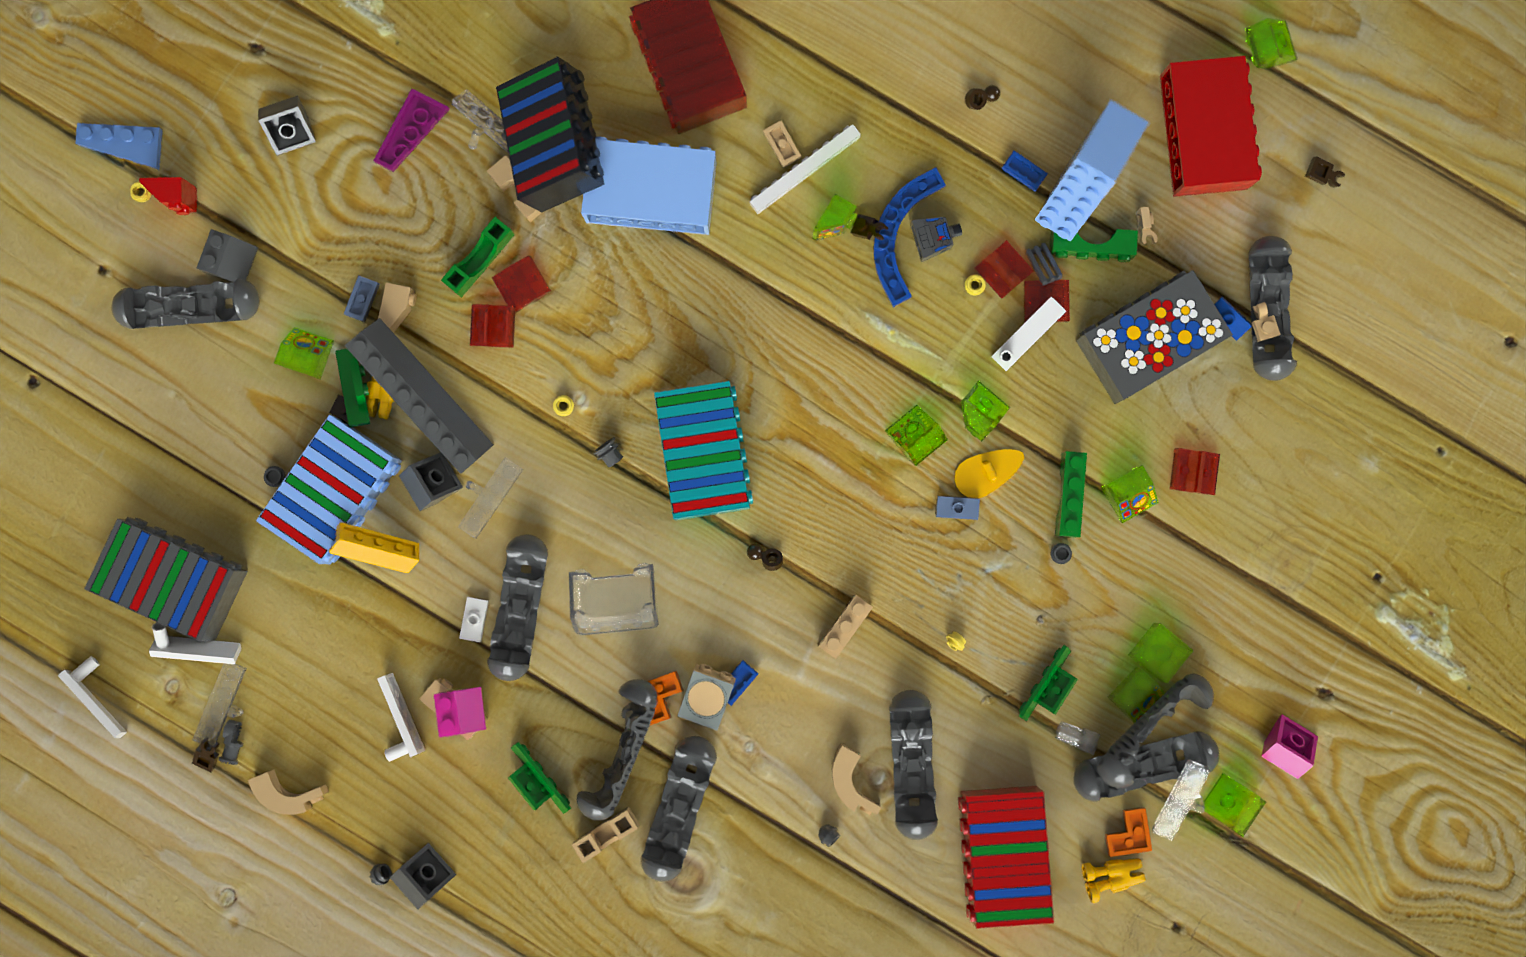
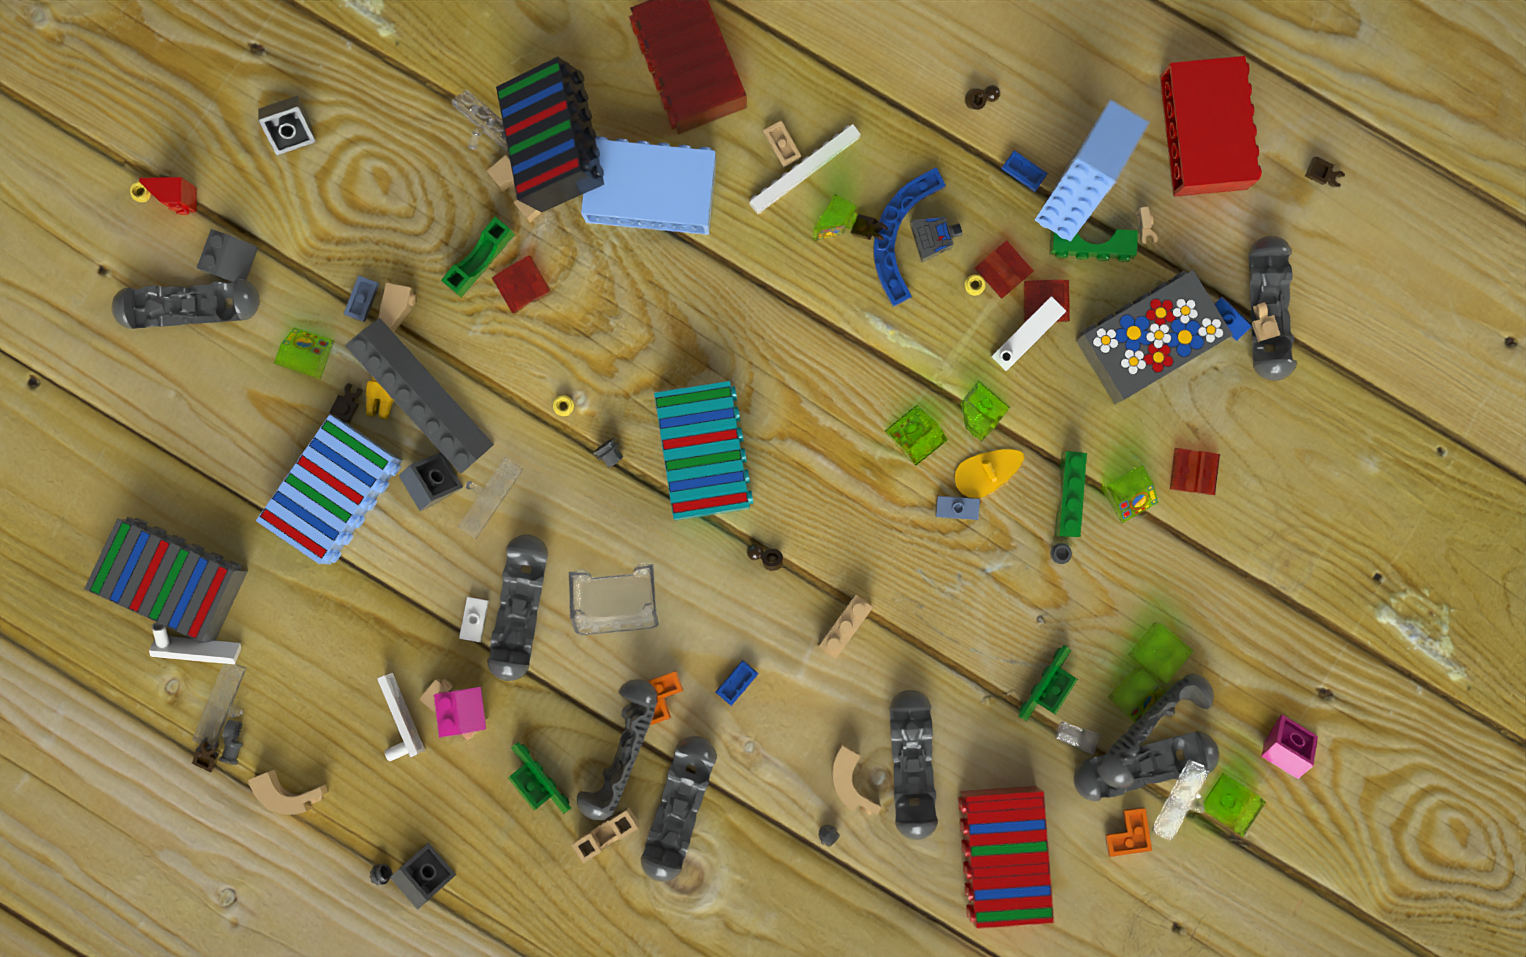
white piece [58,656,127,738] -> none
medium blue wing [75,123,162,170] -> none
dark grey plate [264,466,286,487] -> none
yellow panel [329,522,419,573] -> none
green bracket [335,349,371,427] -> none
magenta wing [373,89,450,172] -> none
clear red slope [470,304,516,348] -> none
panel [678,664,736,731] -> none
light yellow plate [946,631,966,651] -> none
dark grey tile [1026,242,1062,286] -> none
yellow piece [1081,858,1146,903] -> none
clear neon green slope [1245,18,1297,69] -> none

